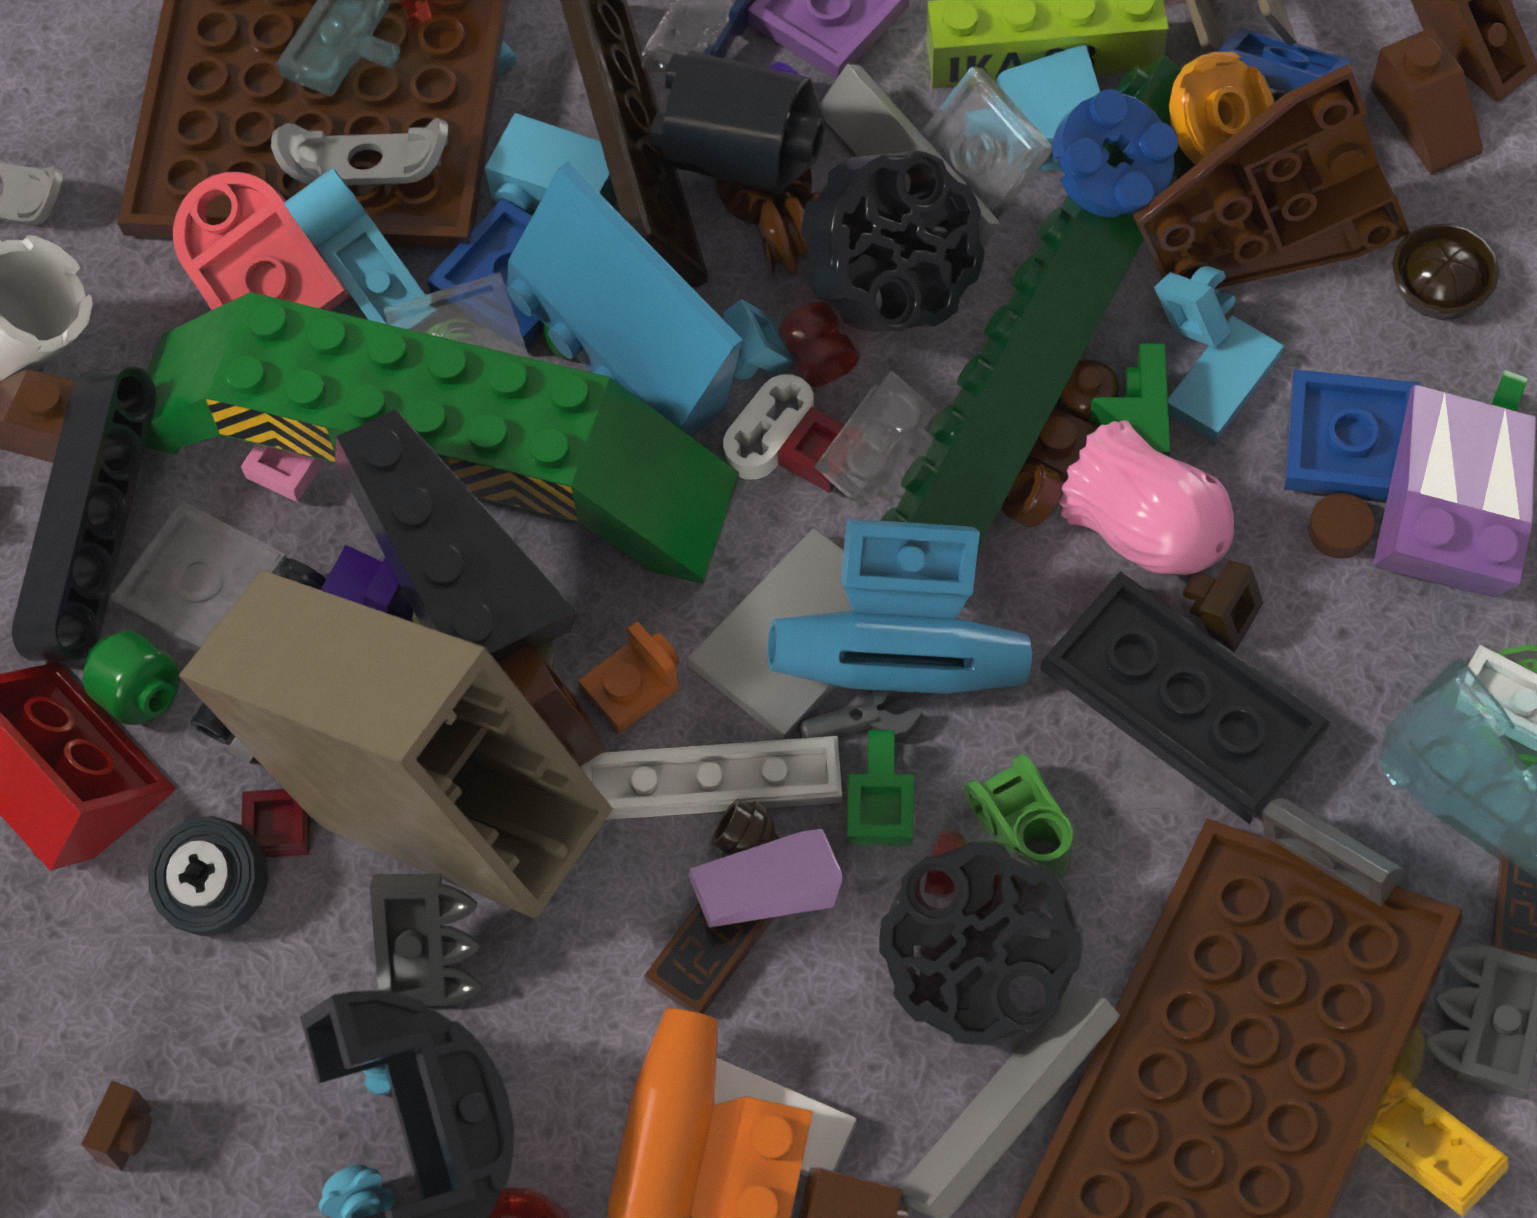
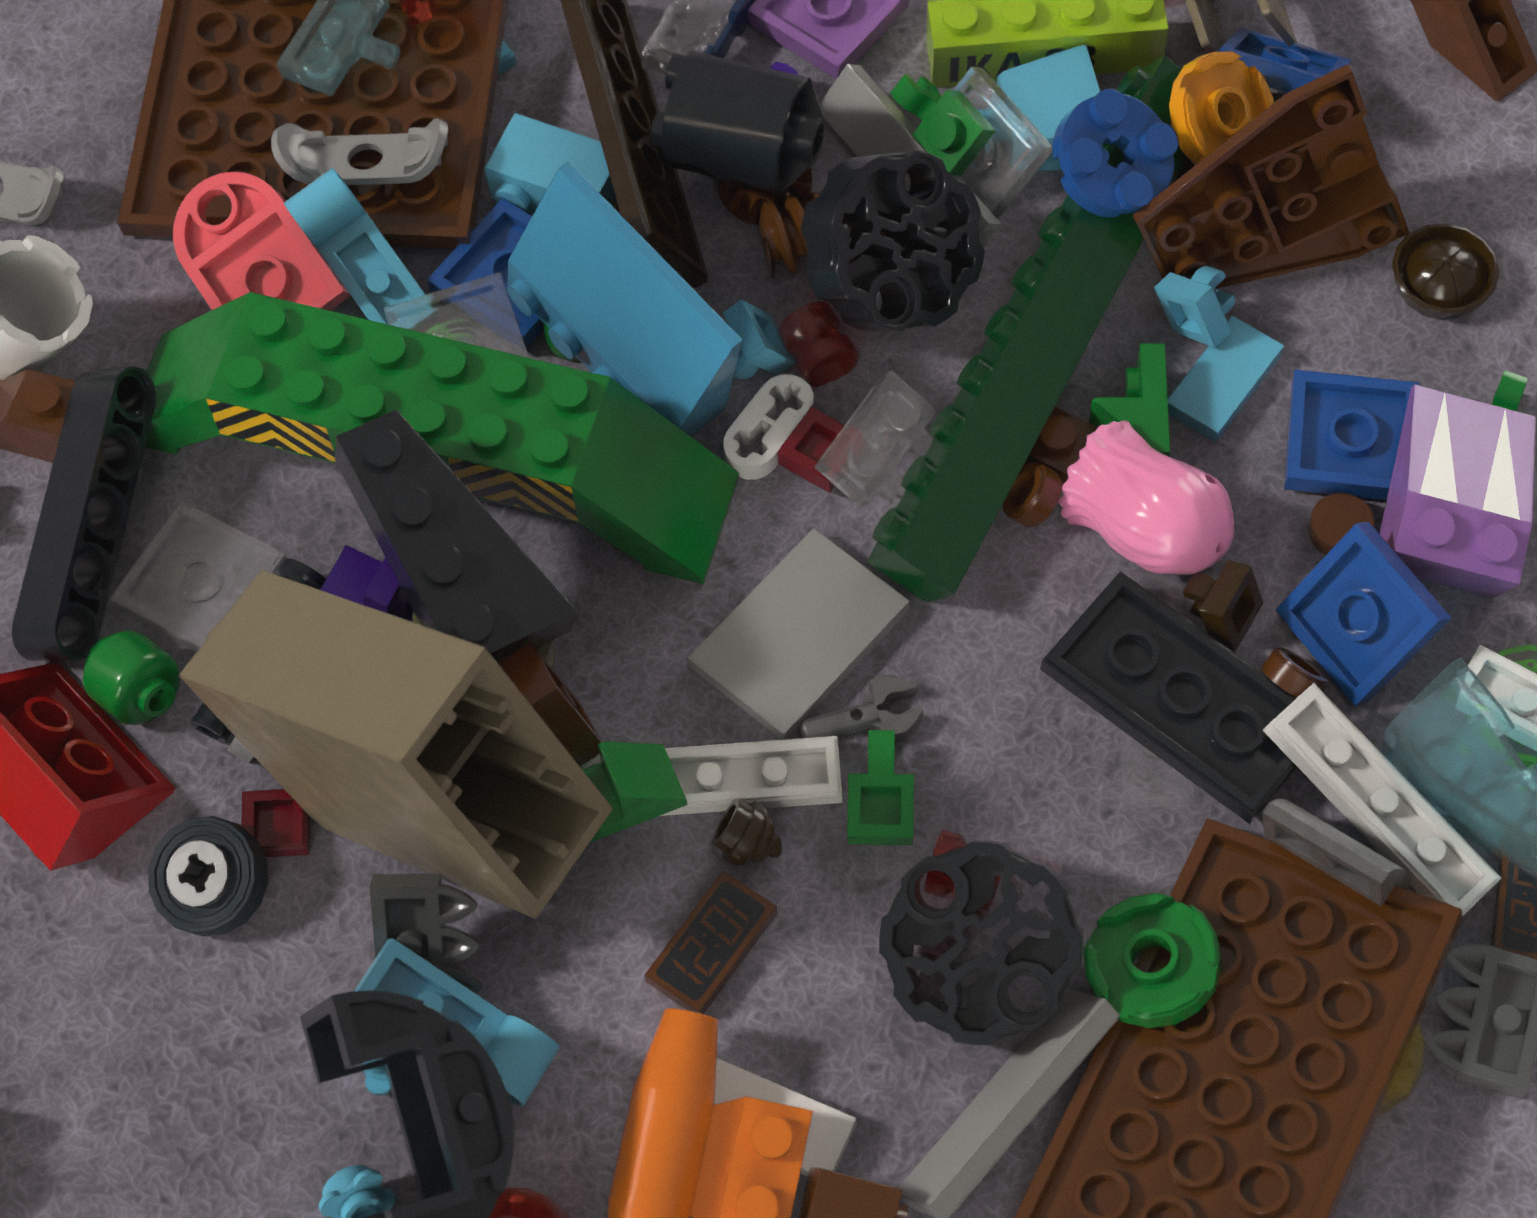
reddish brown plate [81,1081,152,1171] -> none
bright pink plate [241,444,325,502] -> none
orange bracket [578,621,680,734] -> none
lavender slope [688,829,843,927] -> none
dark azure plate [767,518,1032,694] -> none
bright green piece [964,754,1073,886] -> none
reddish brown piece [1057,359,1119,423] -> none
yellow plate [1366,1075,1509,1217] -> none
reddish brown slope [1370,27,1483,175] -> none
none -> medium azure plate [354,938,560,1107]
none -> green slope [582,741,688,843]
none -> green plate [890,74,996,176]
none -> green tile [1083,893,1222,1028]
none -> reddish brown tile [1261,647,1329,698]
none -> white tile [1263,683,1501,916]
none -> blue plate [1275,521,1451,706]

